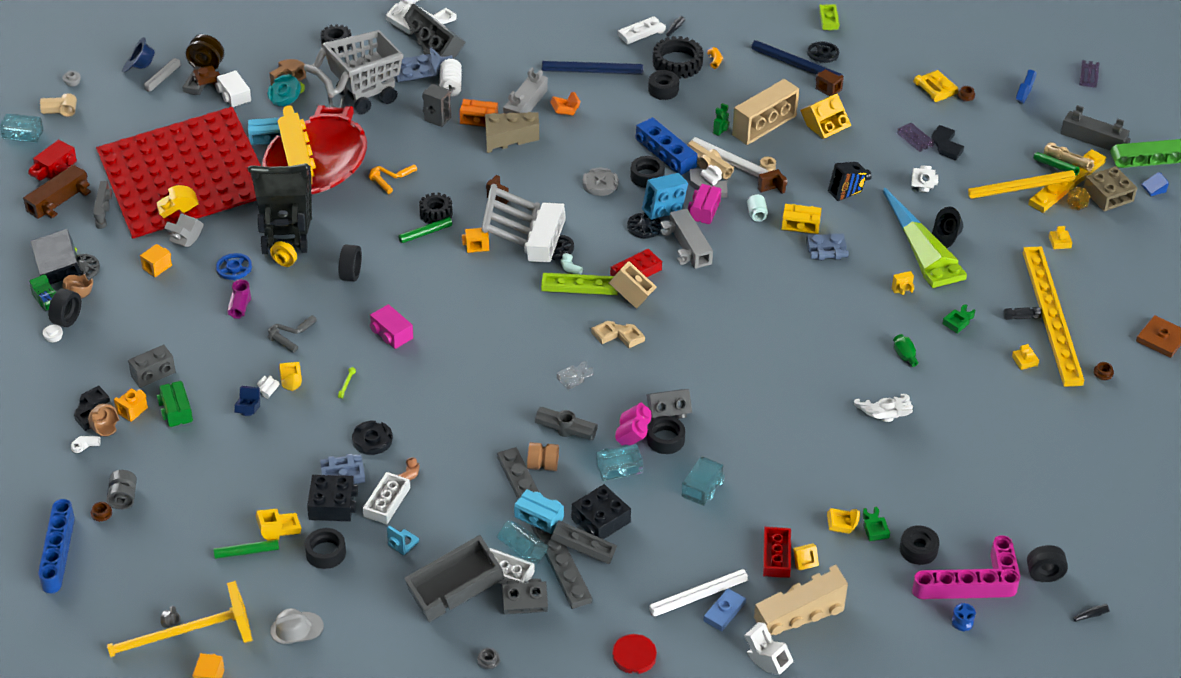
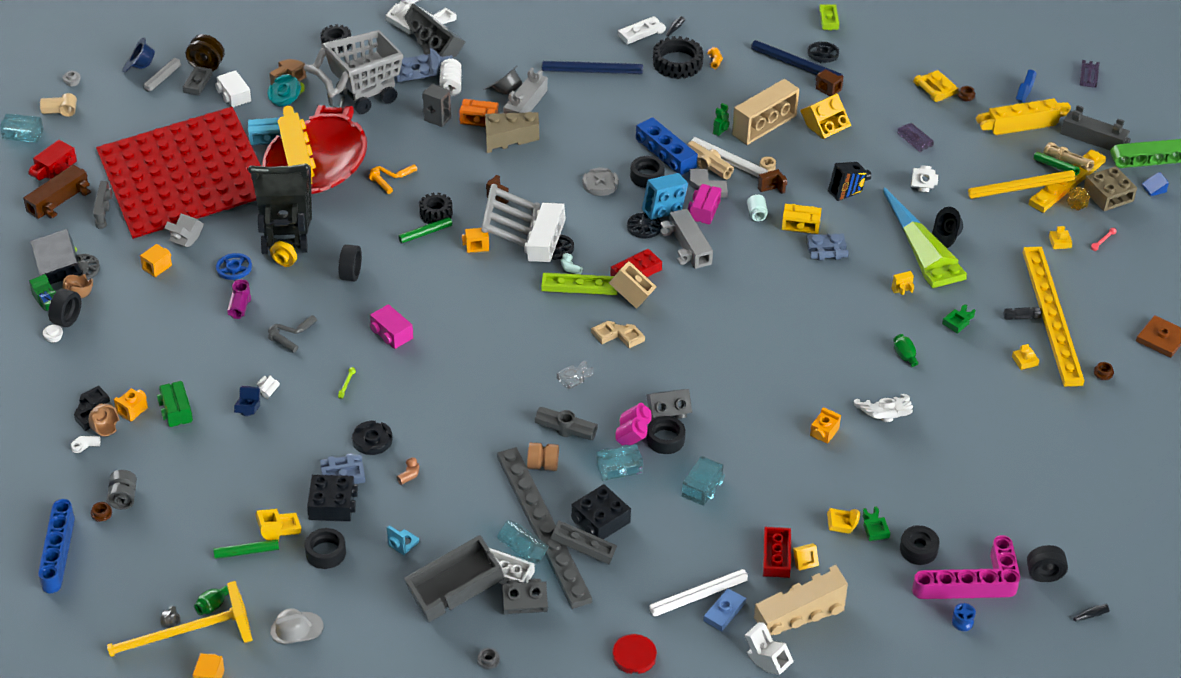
dark grey brick [128,344,176,388] -> none
yellow brick [156,185,199,218] -> none
reddish brown bracket [193,65,220,88] -> none
yellow plate [279,362,302,391] -> none
white piece [363,472,410,524] -> none
medium azure brick [514,489,564,534] -> none
orange bracket [550,92,580,115] -> none
black tyre [648,70,679,100] -> none
white plate [700,165,722,185] -> none
black tile [931,125,964,160] -> none
none -> green plant [194,586,229,615]
none -> dark grey piece [483,66,522,95]
none -> light orange brick [810,407,841,444]
none -> yellow hinge [975,98,1071,135]
none -> coral hinge [1091,228,1116,251]

